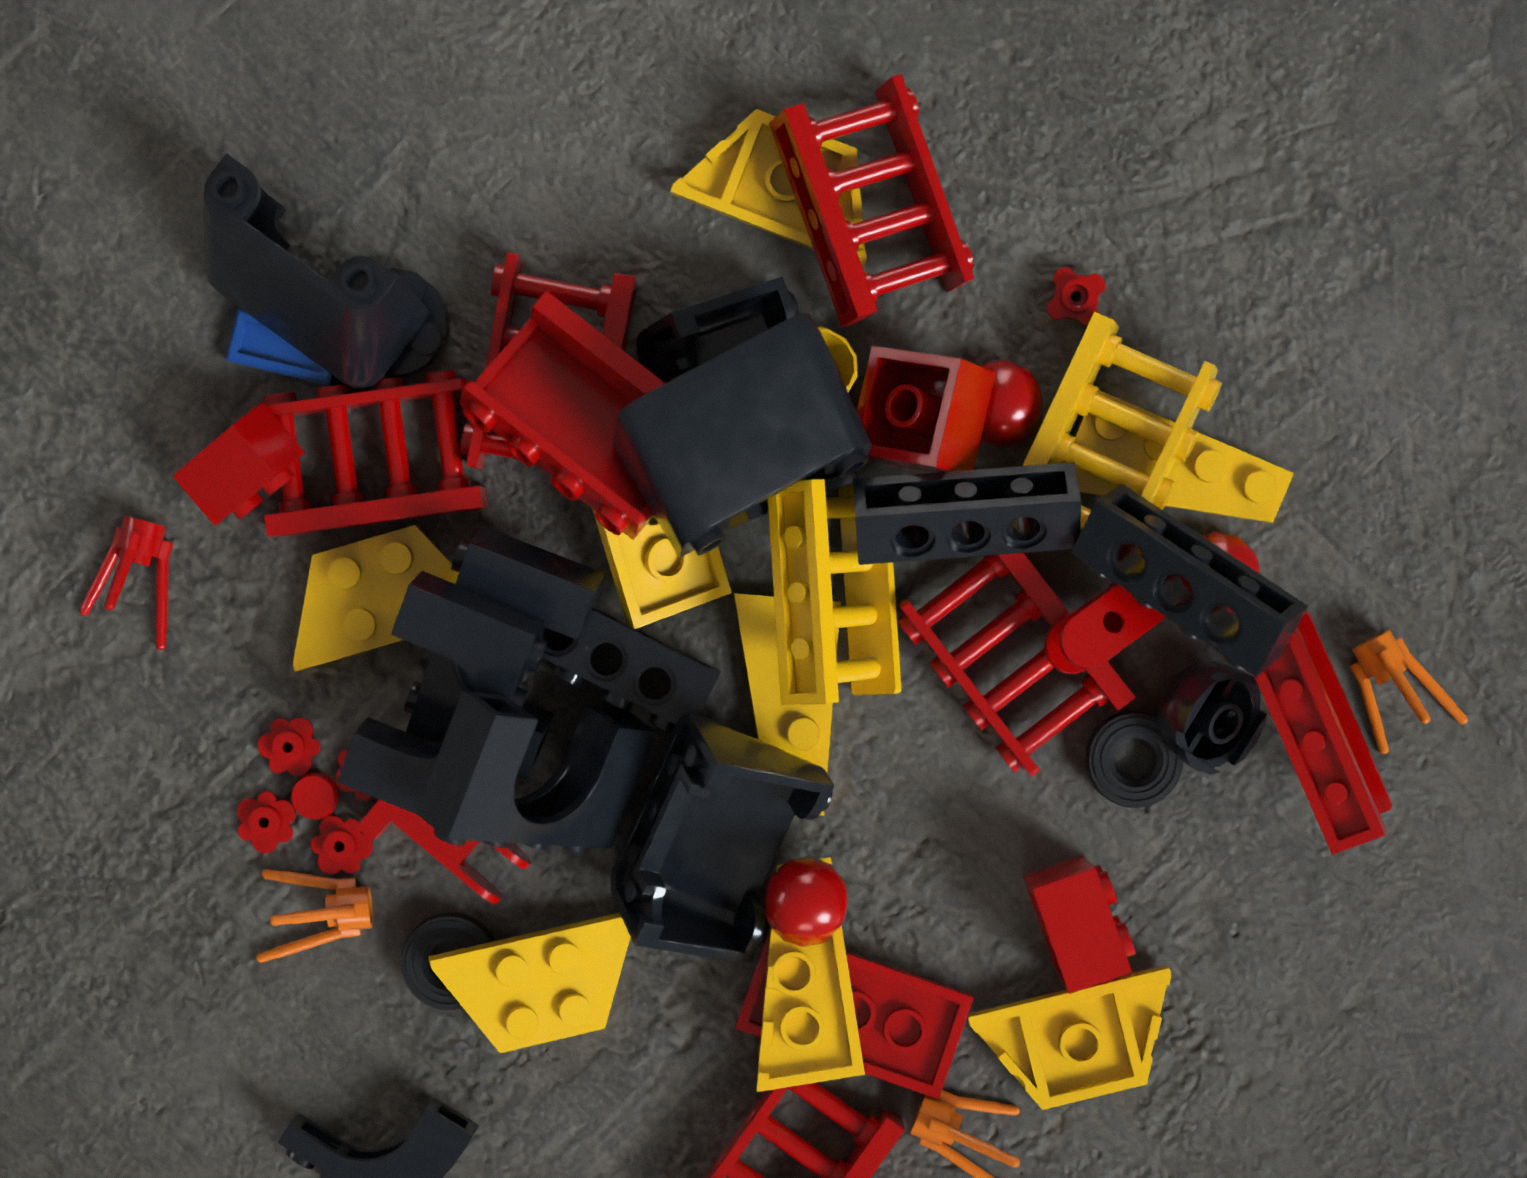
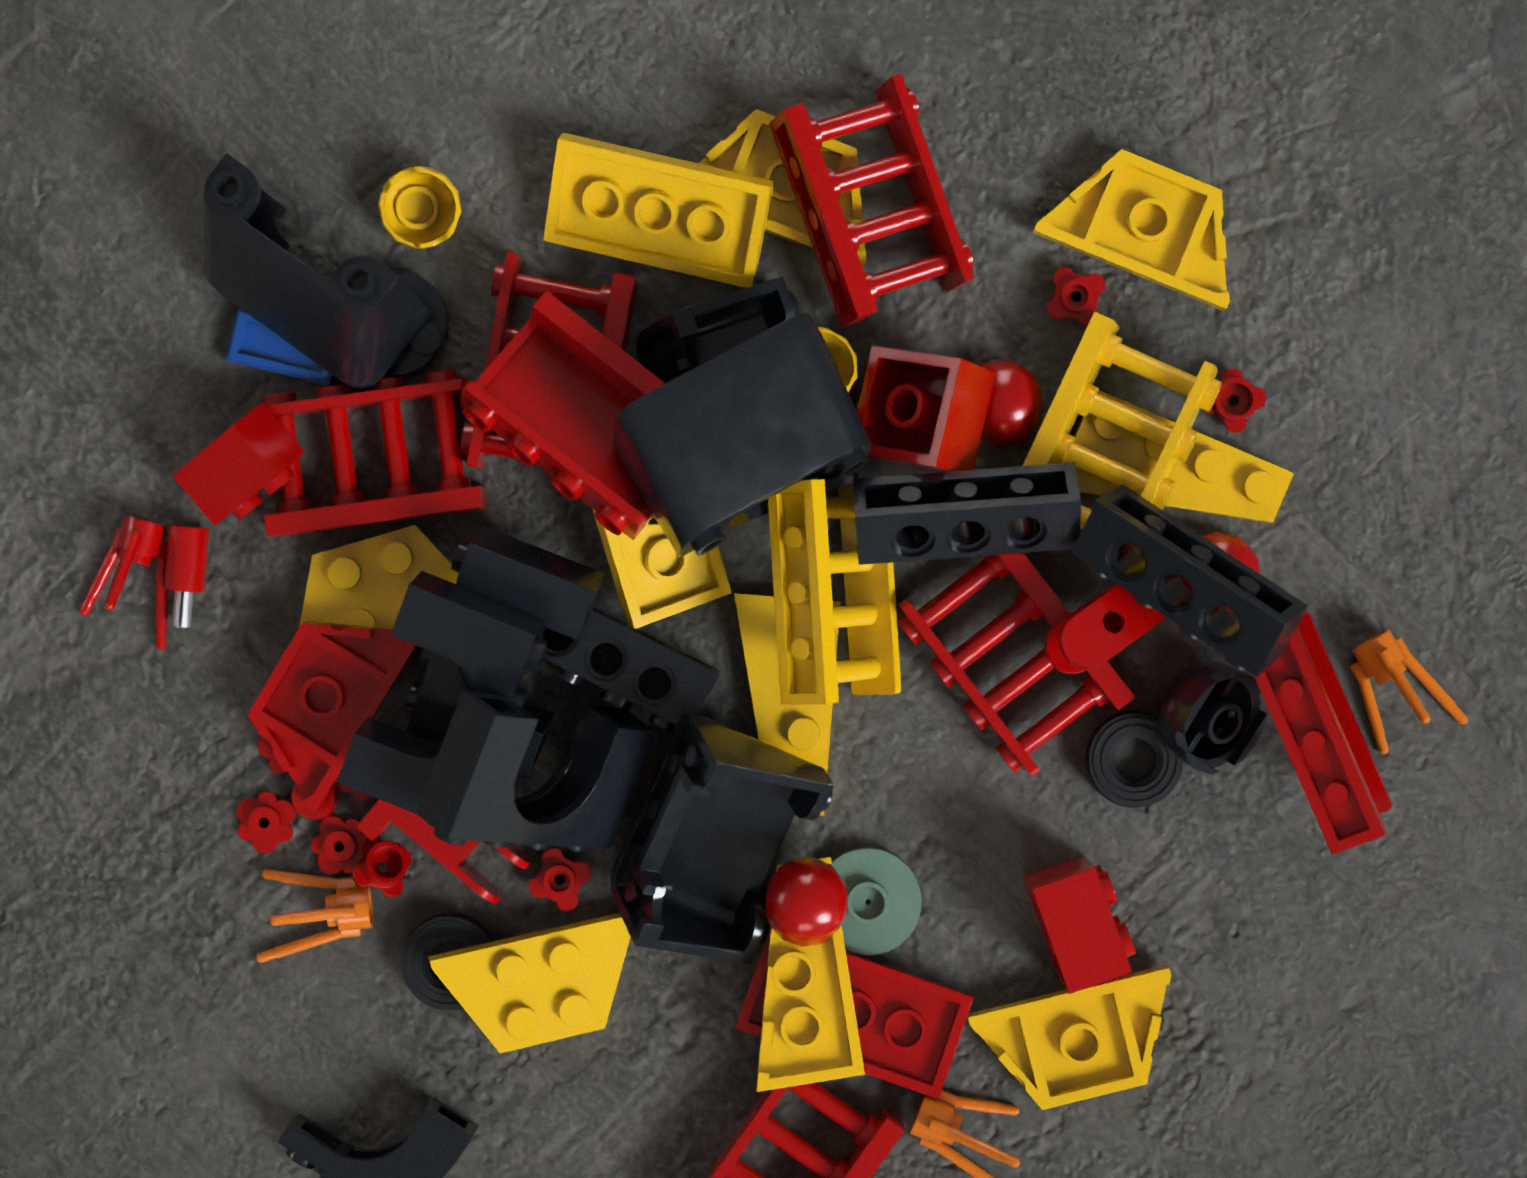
none -> red piece [164,525,210,629]
none -> red wing [247,621,418,813]
none -> red plate [352,838,412,898]
none -> yellow hair [378,166,462,249]
none -> red plate [529,848,592,911]
none -> yellow plate [543,133,774,288]
none -> sand green piece [832,847,922,955]
none -> yellow wing [1032,149,1230,311]
none -> red plate [1203,368,1266,433]

